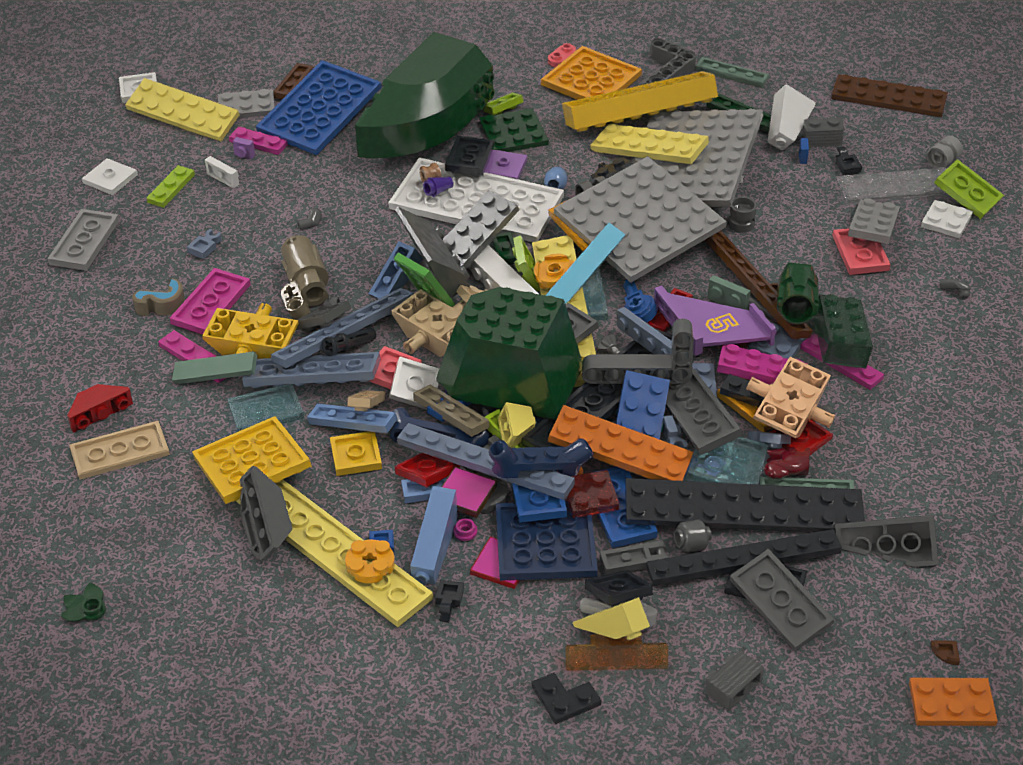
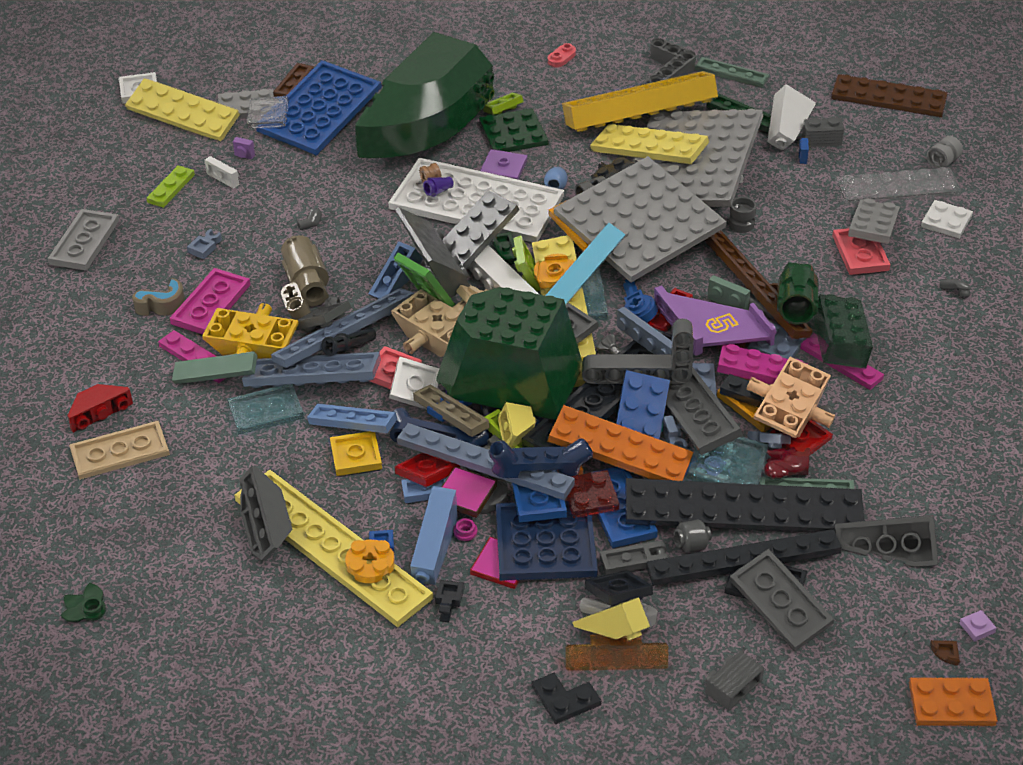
white plate [82,158,138,195] -> none
yellow plate [192,416,312,504] -> none
dark pink plate [229,127,288,155] -> none
tan plate [348,390,386,411] -> none
black plate [445,136,494,176] -> none
light orange plate [541,46,642,100] -> none
black plate [835,146,862,175] -> none
lime plate [934,159,1004,219] -> none
none -> clear tile [247,96,289,128]
none -> lavender plate [959,610,996,642]

